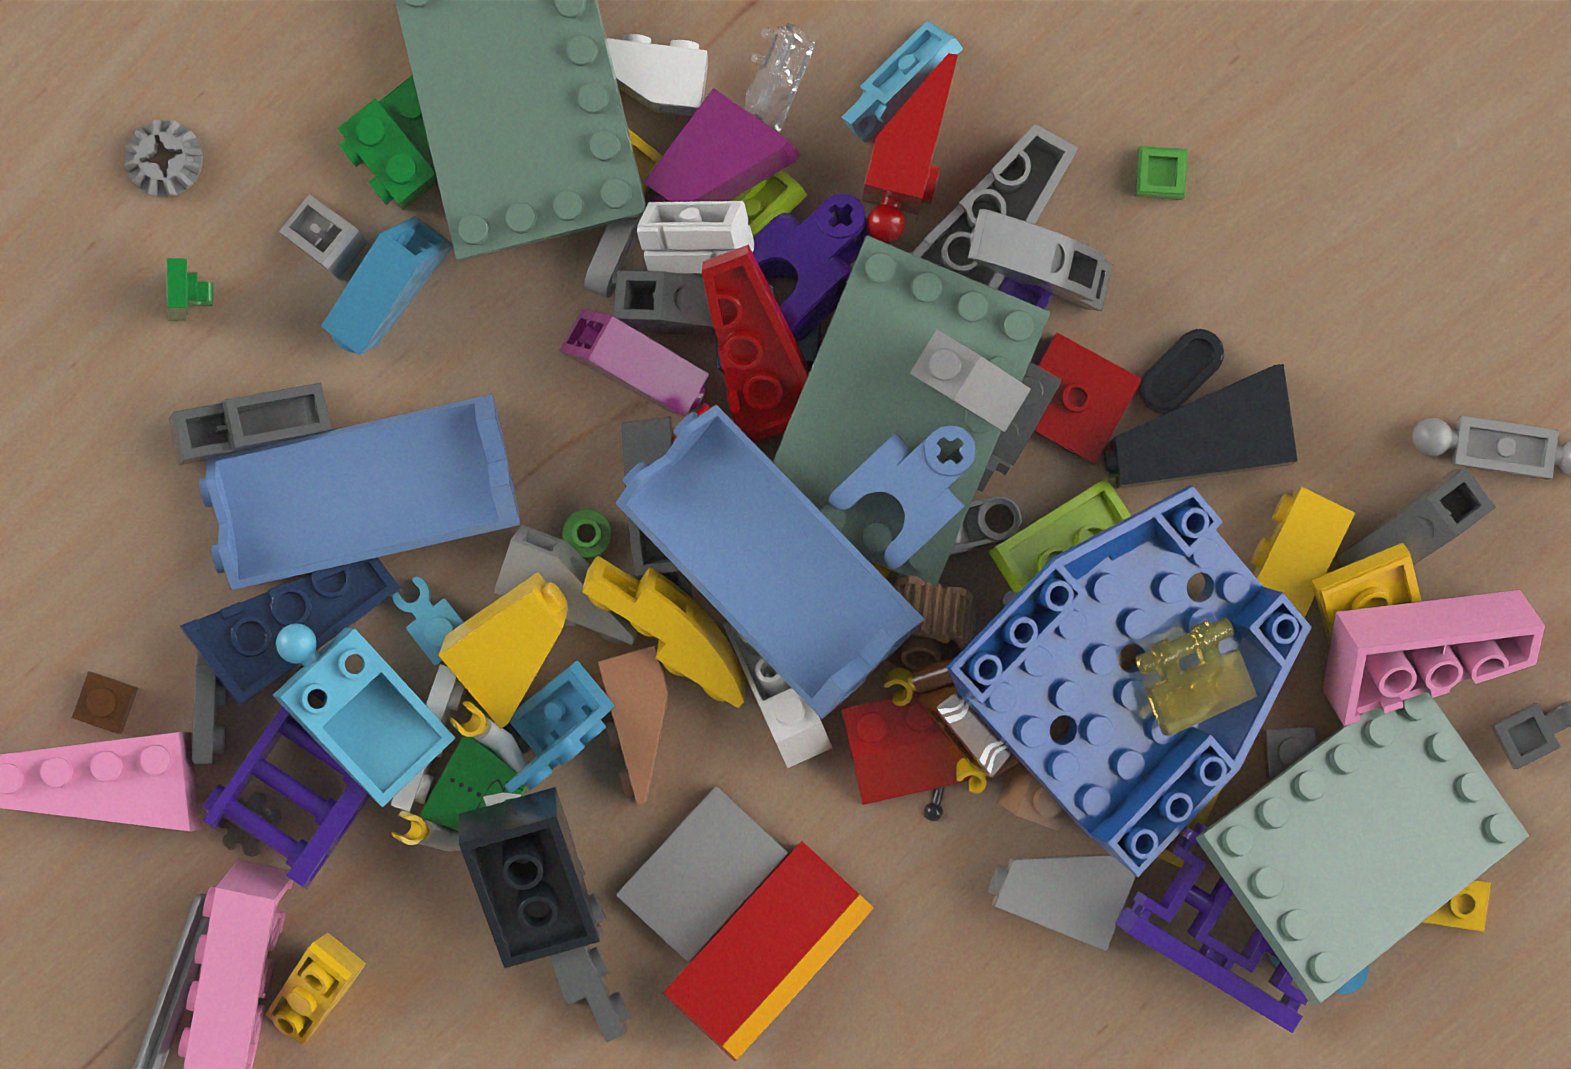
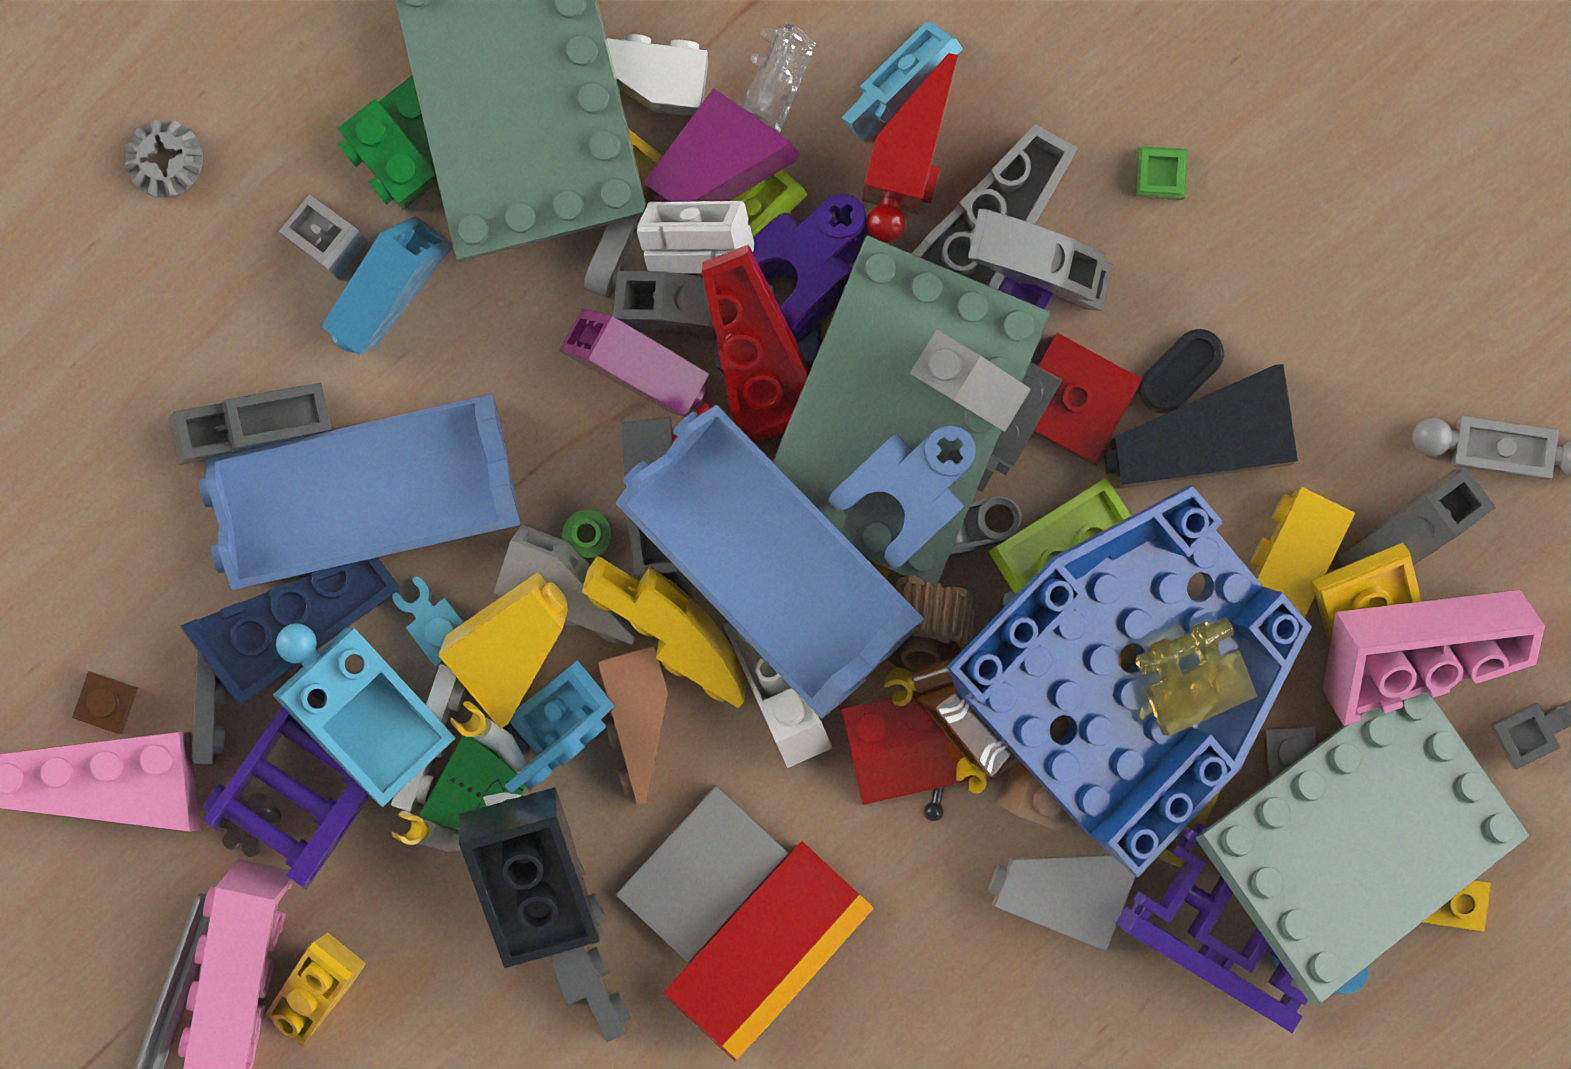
green plate [167,258,213,321] -> none

